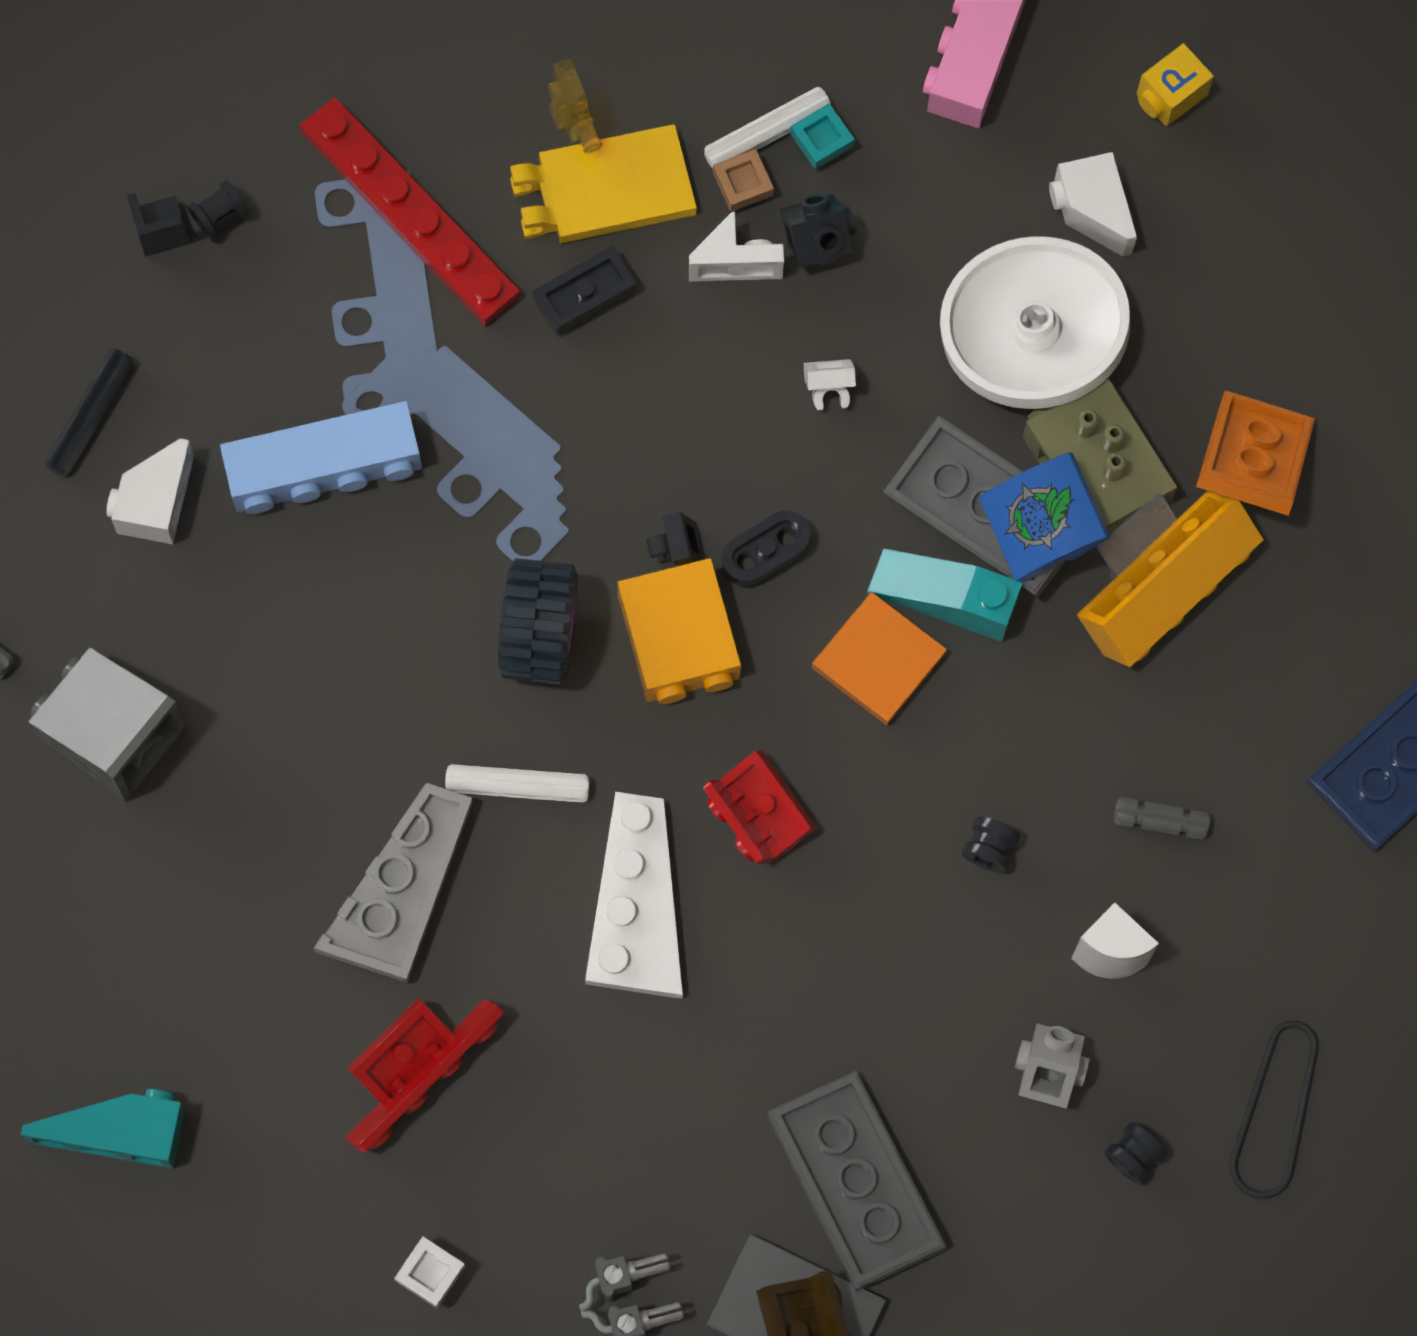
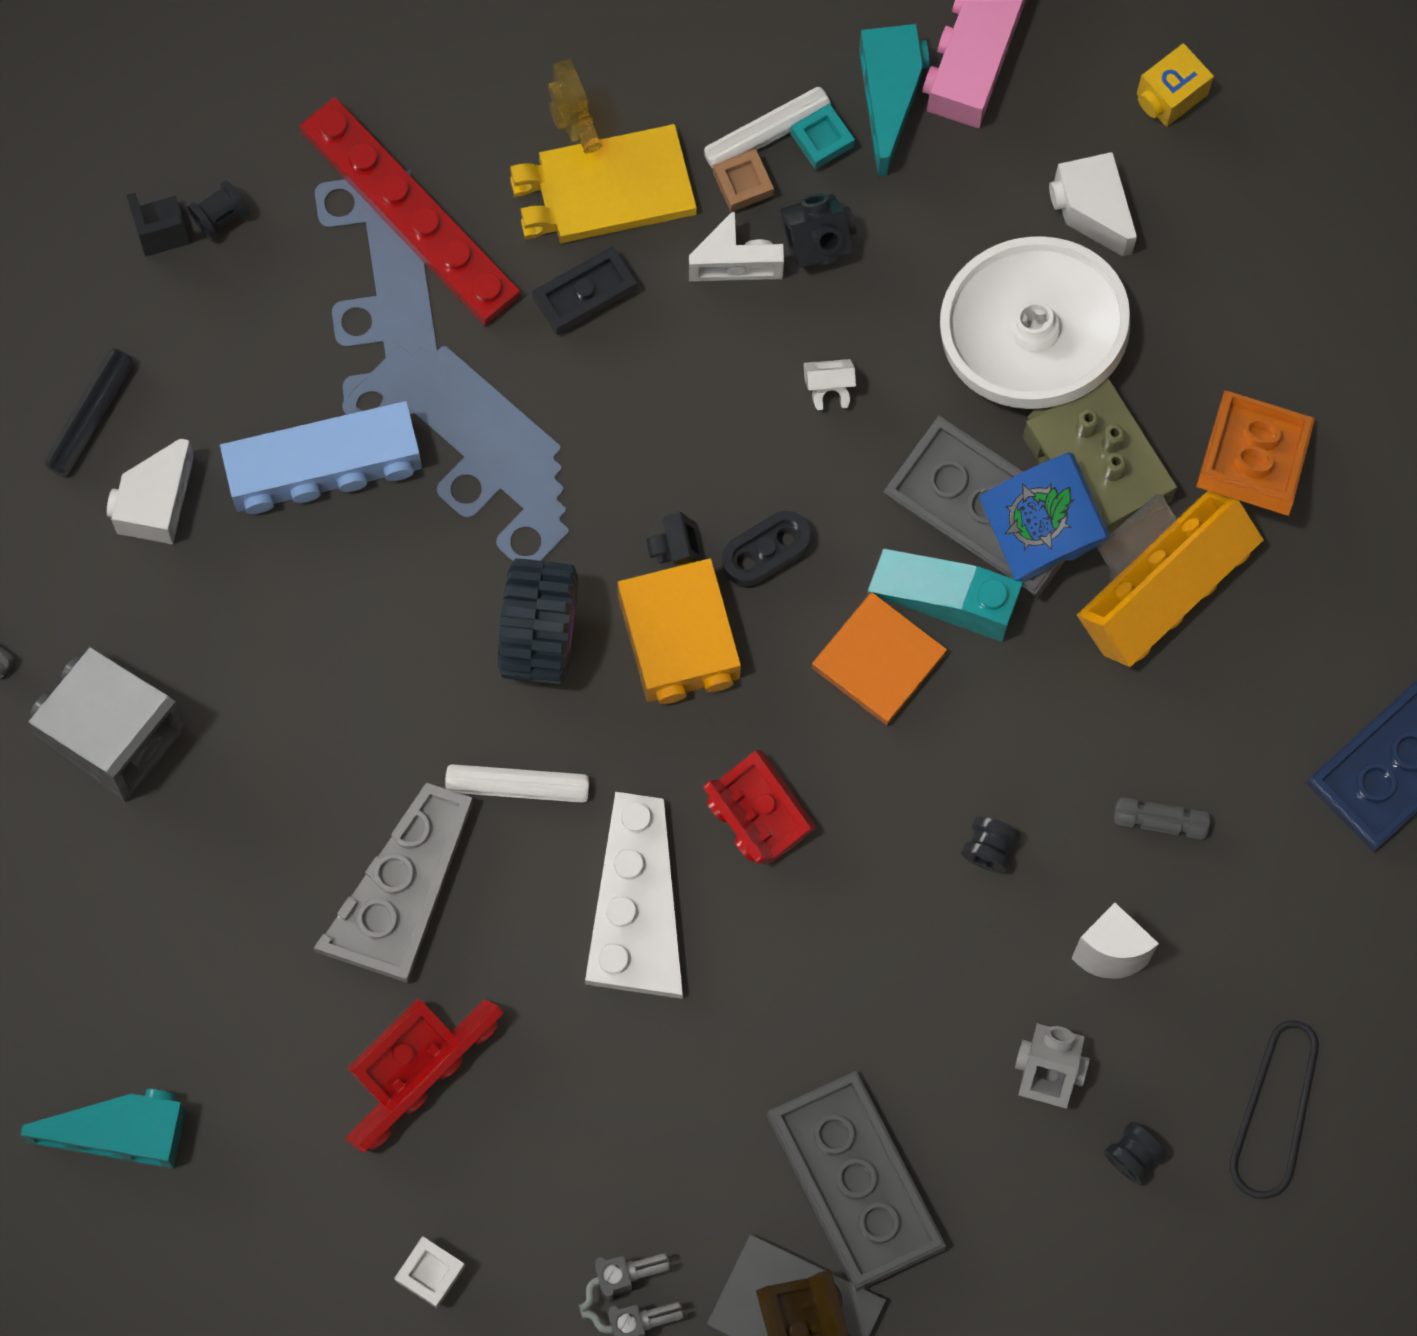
none -> teal slope [859,24,929,176]

